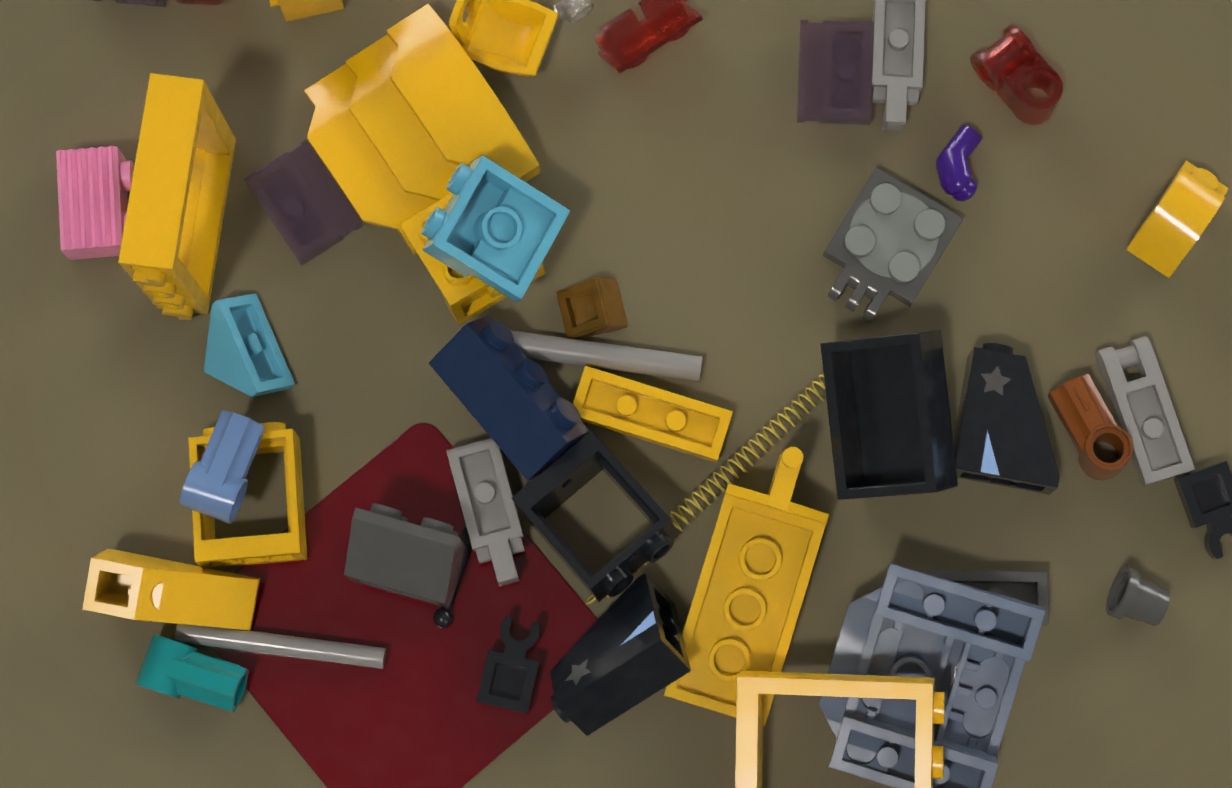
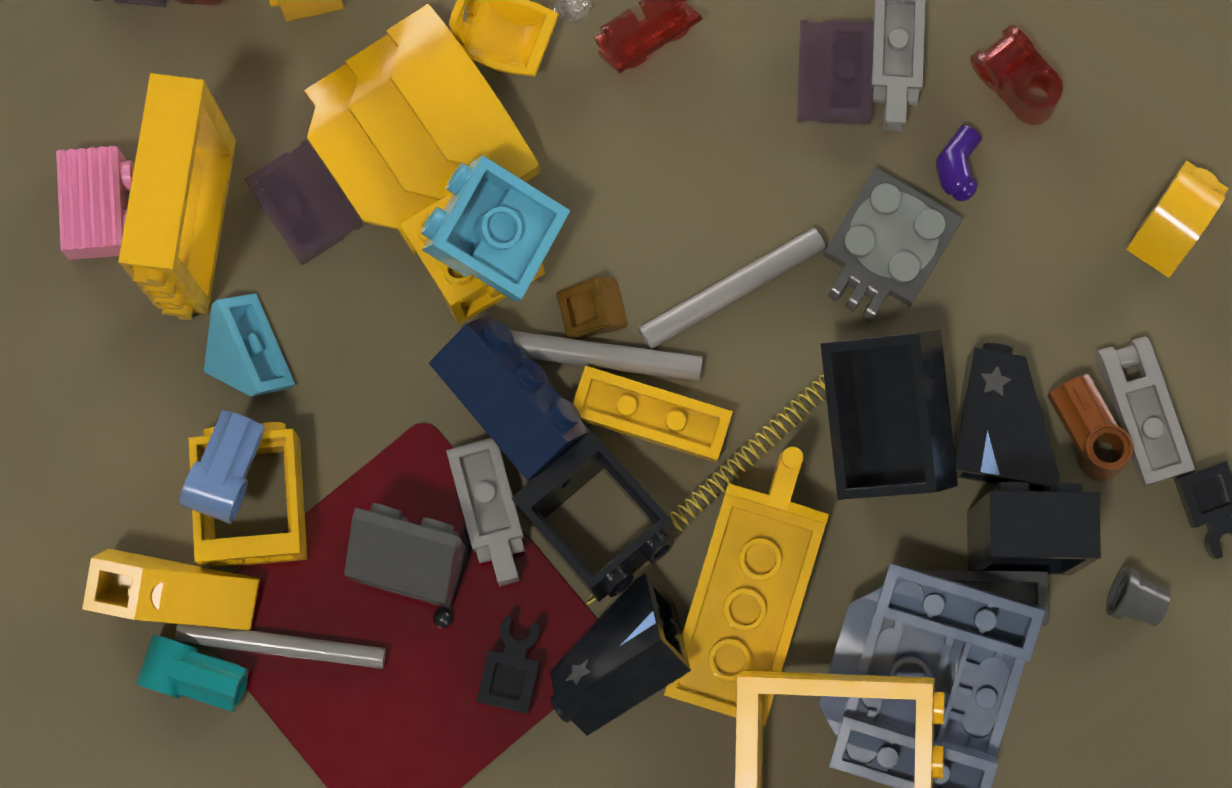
none -> light grey piece [638,228,826,349]
none -> black piece [967,482,1101,575]

